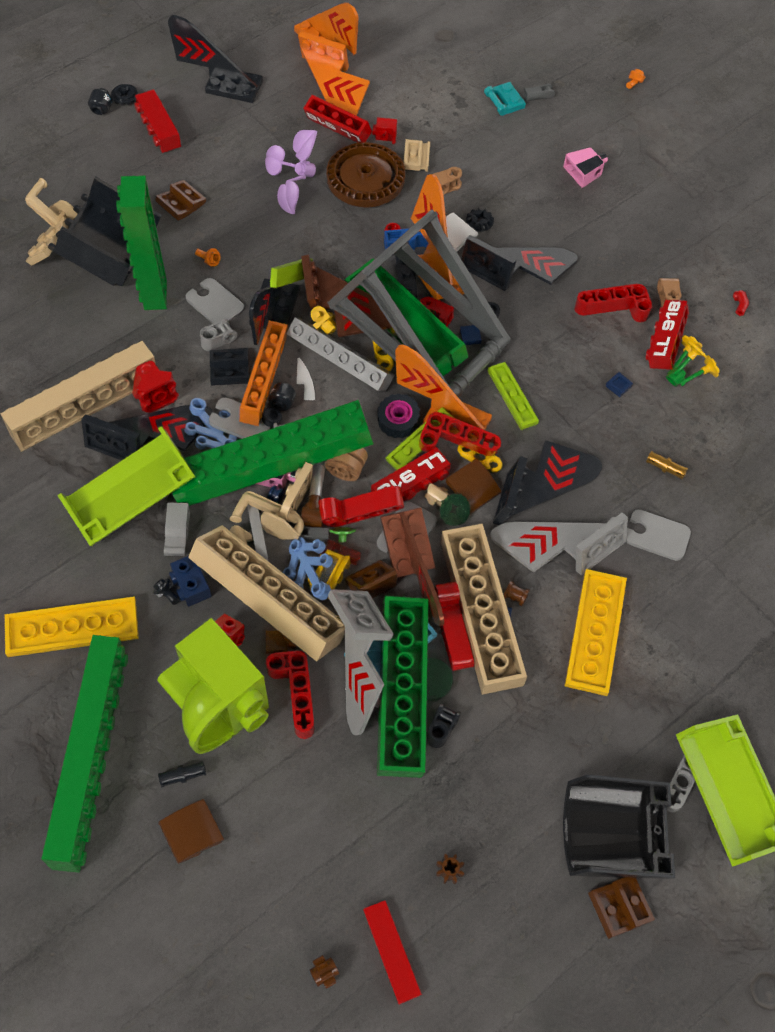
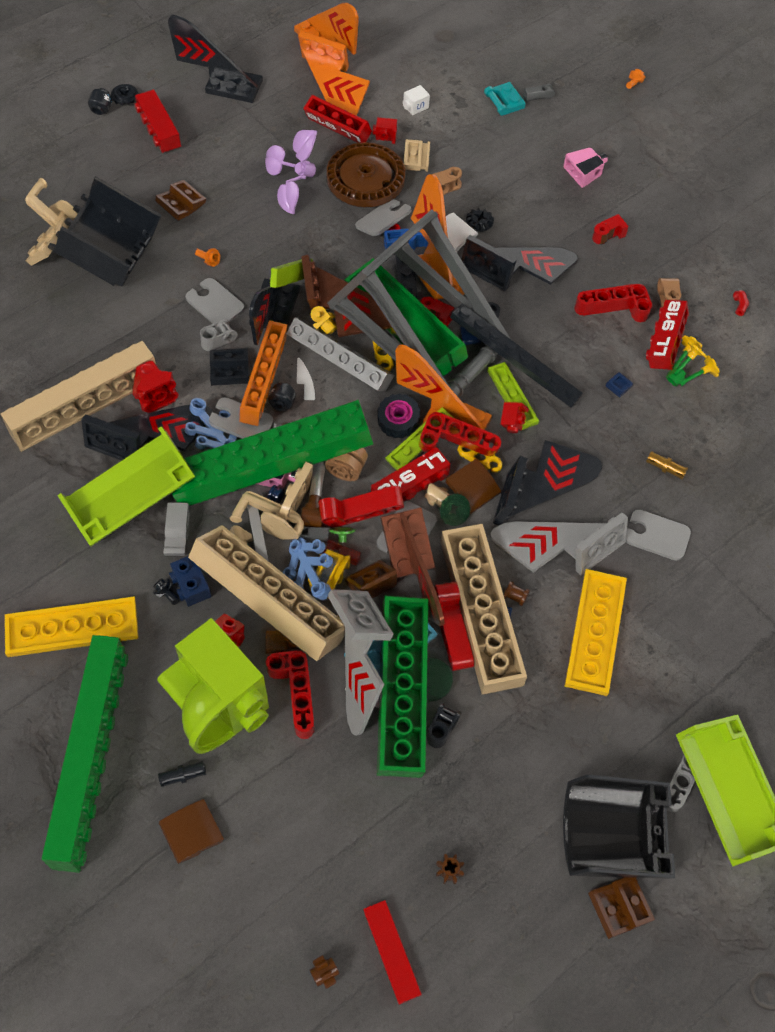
green brick [117,175,167,310] -> none
black tile [261,408,282,427] -> none
none -> light grey piece [355,199,412,236]
none -> white brick [403,85,430,115]
none -> black plate [450,303,583,408]
none -> red brick [500,402,529,433]
none -> red leg [592,214,628,245]

